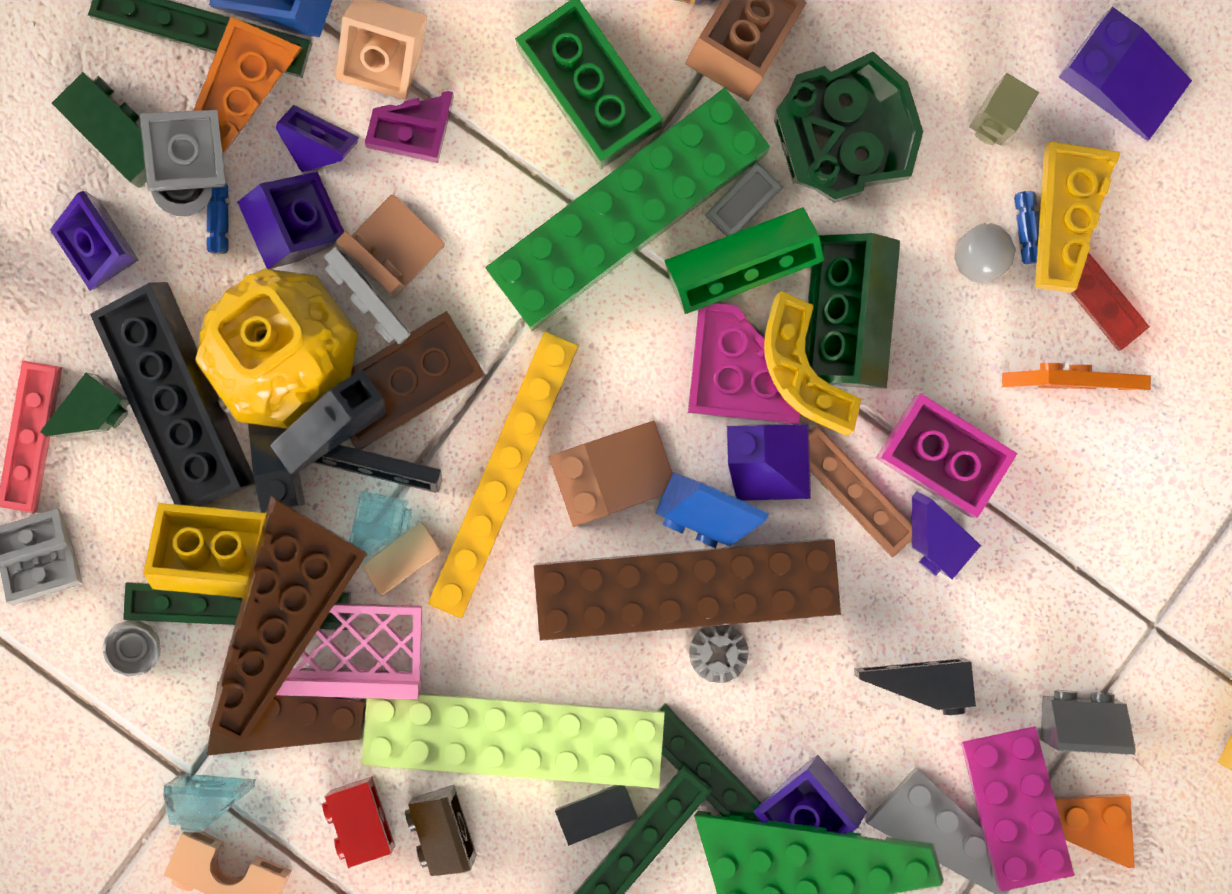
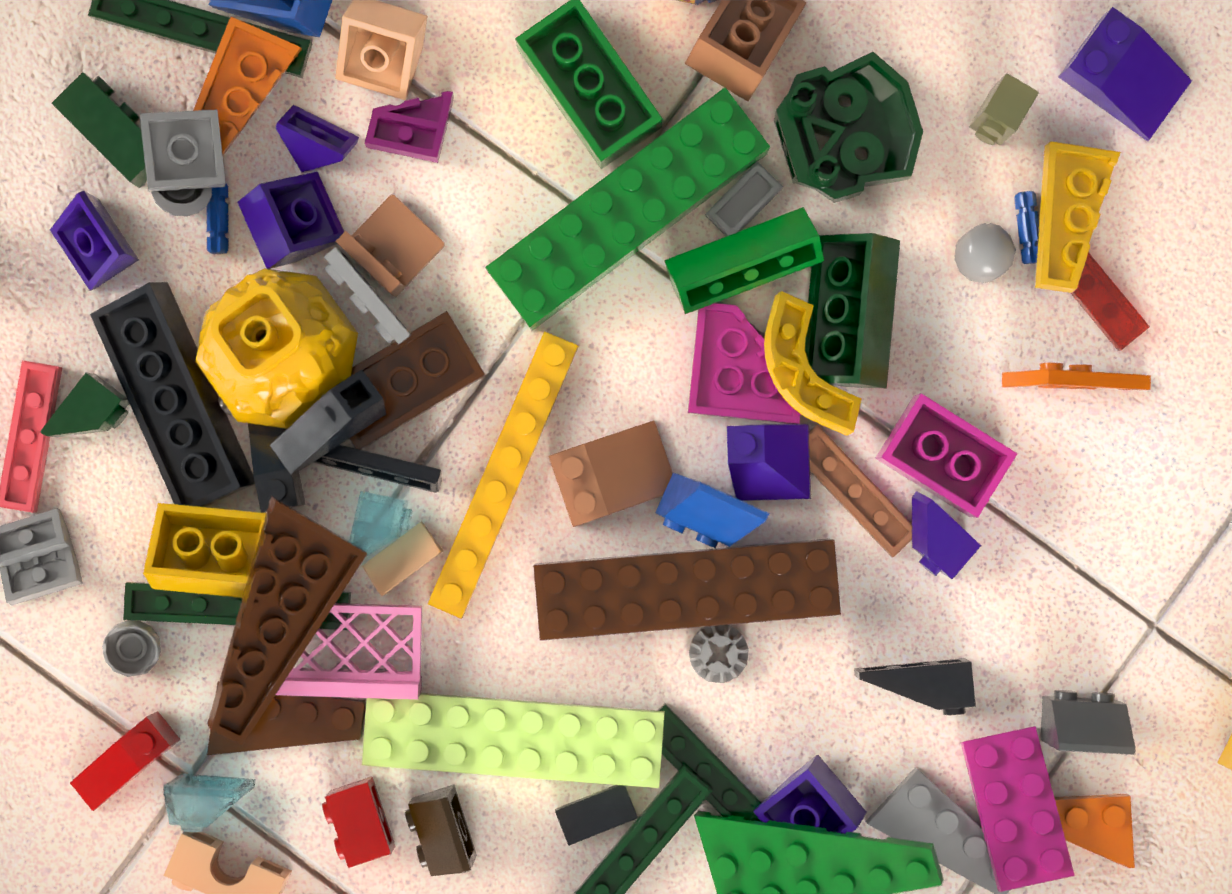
none -> red slope [70,711,181,811]

